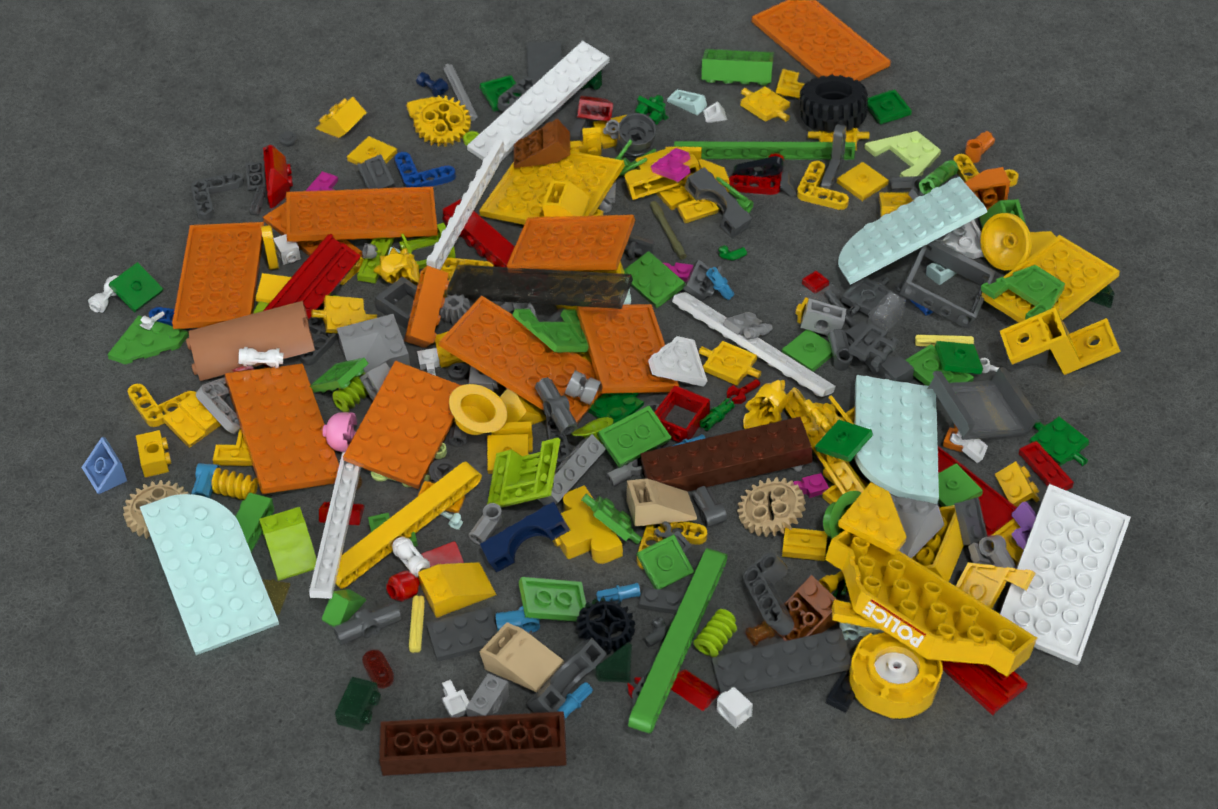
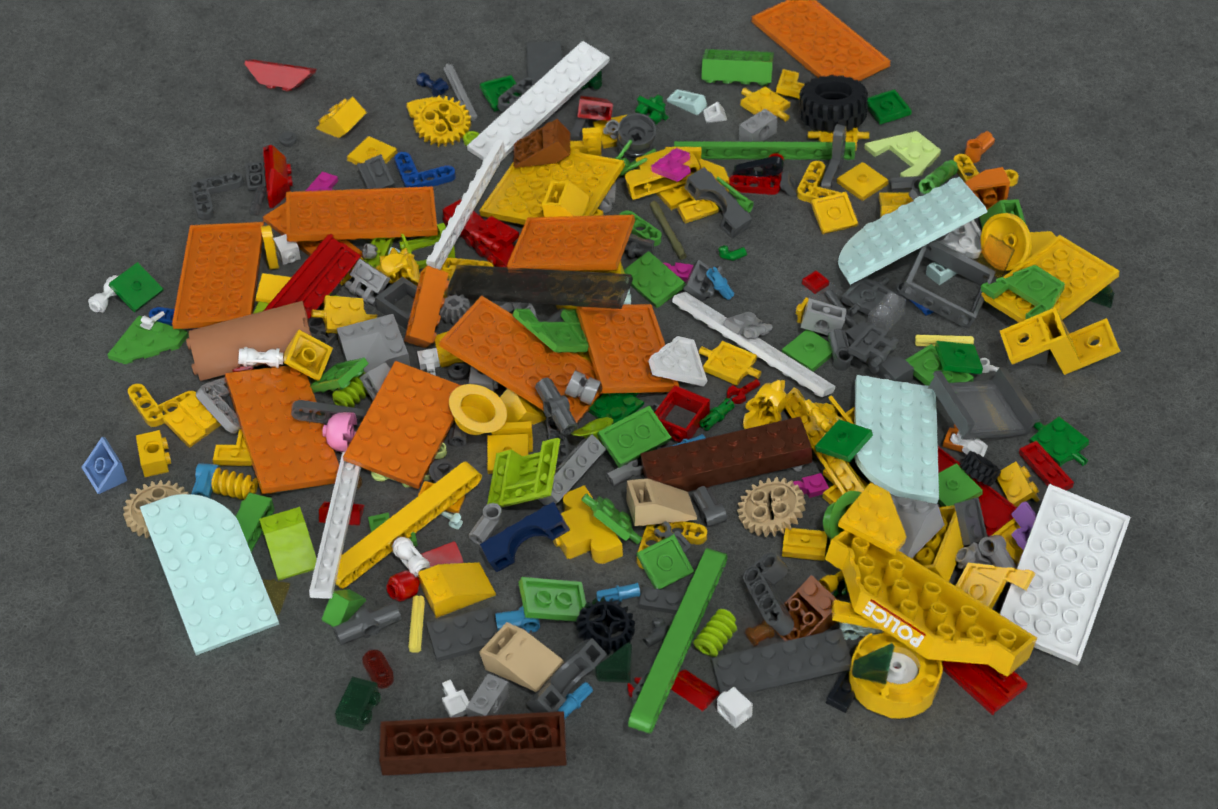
none -> wedge [245,59,316,91]
none -> yellow slope [283,330,333,381]
none -> dark grey beam [291,400,367,429]
none -> light grey plate [345,259,391,306]
none -> red plate [470,216,519,252]
none -> bright green beam [619,211,662,246]
none -> light grey brick [739,109,777,142]
none -> yellow plate [811,192,858,234]
none -> clear green slope [852,643,894,685]
none -> light grey plate [956,547,977,569]
none -> black tyre [960,451,1001,486]
none -> clear yellow piece [977,234,1015,278]

